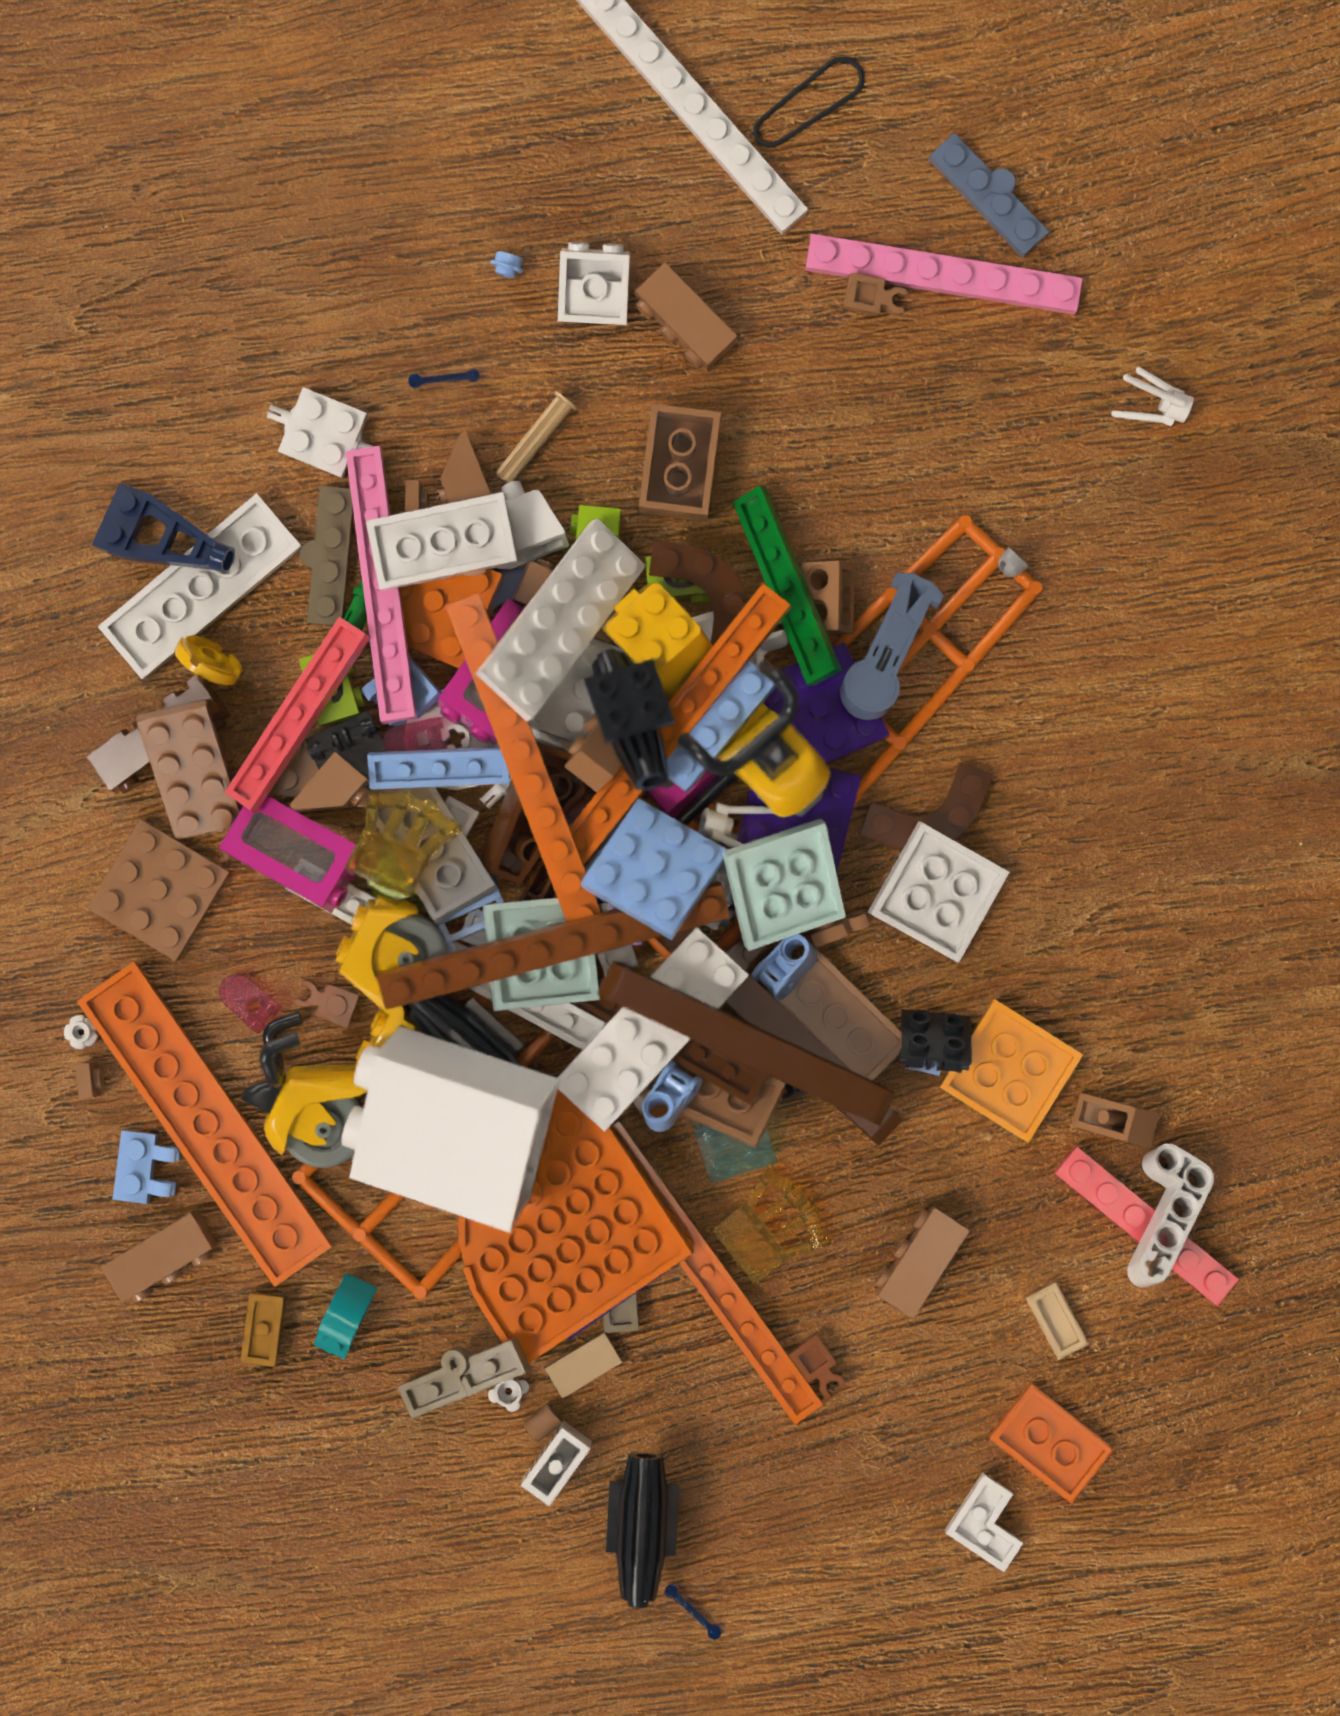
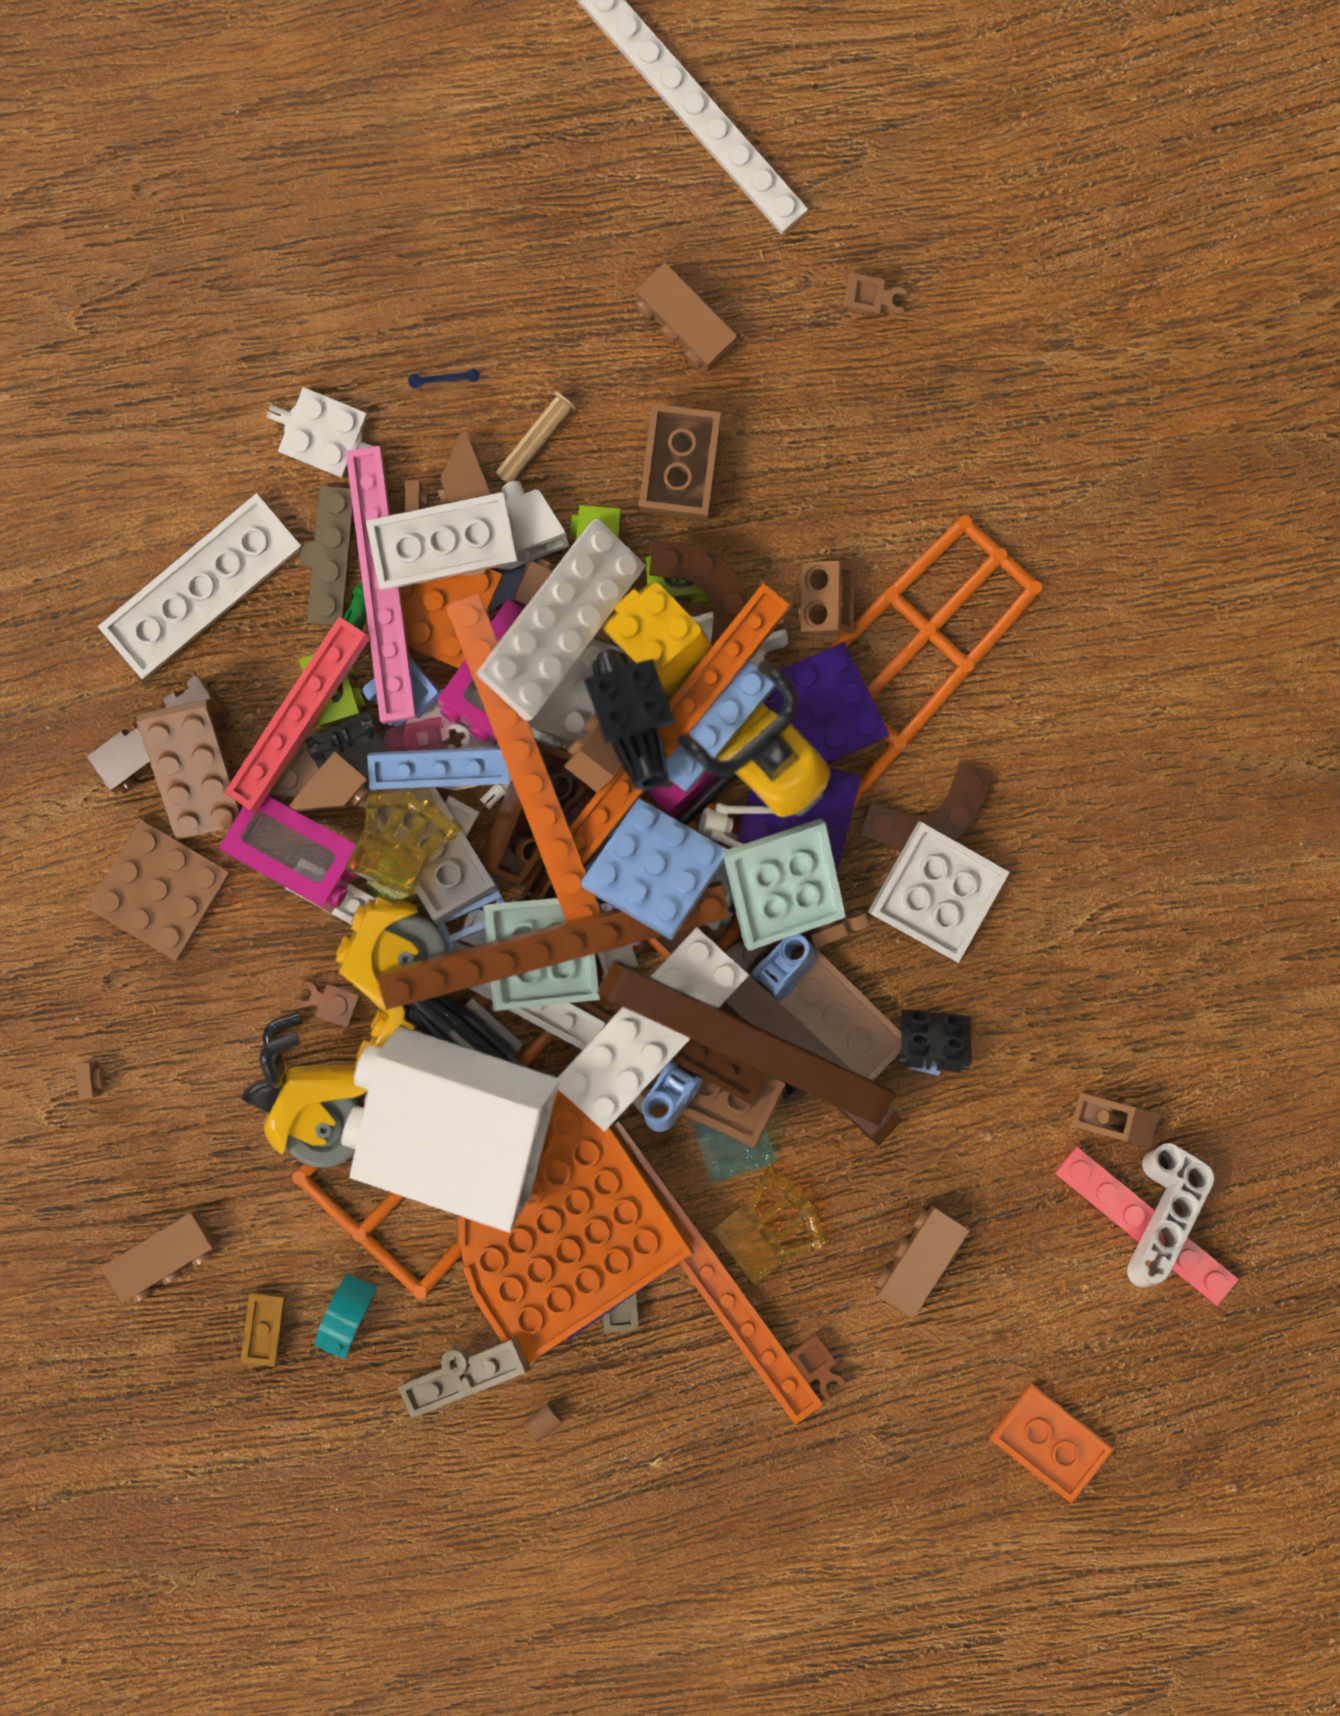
white plate [64,1015,98,1049] -> none
orange plate [76,961,334,1287] -> none
dark blue plate [92,483,235,574] -> none
light blue plate [112,1130,181,1204] -> none
yellow tile [175,635,243,685] -> none
clear pink plate [219,974,282,1034] -> none
white plate [488,1378,529,1412] -> none
light blue plate [490,251,523,279] -> none
white brick [521,1421,592,1506] -> none
tan tile [545,1332,622,1399] -> none
white plate [558,242,631,325] -> none
black plate [606,1453,679,1608] -> none
clear blue hinge [664,1585,721,1640] -> none
green plate [733,485,842,686] -> none
black piece [753,57,864,148] -> none
bright pink plate [805,234,1082,315] -> none
sand blue piece [840,573,944,720] -> none
sand blue hinge [928,133,1049,258] -> none
light orange plate [939,999,1083,1143] -> none
white plate [944,1472,1023,1572] -> none
light grey hinge [998,547,1028,578] -> none
tan tile [1025,1281,1089,1360] -> none
white plant [1111,367,1194,426] -> none

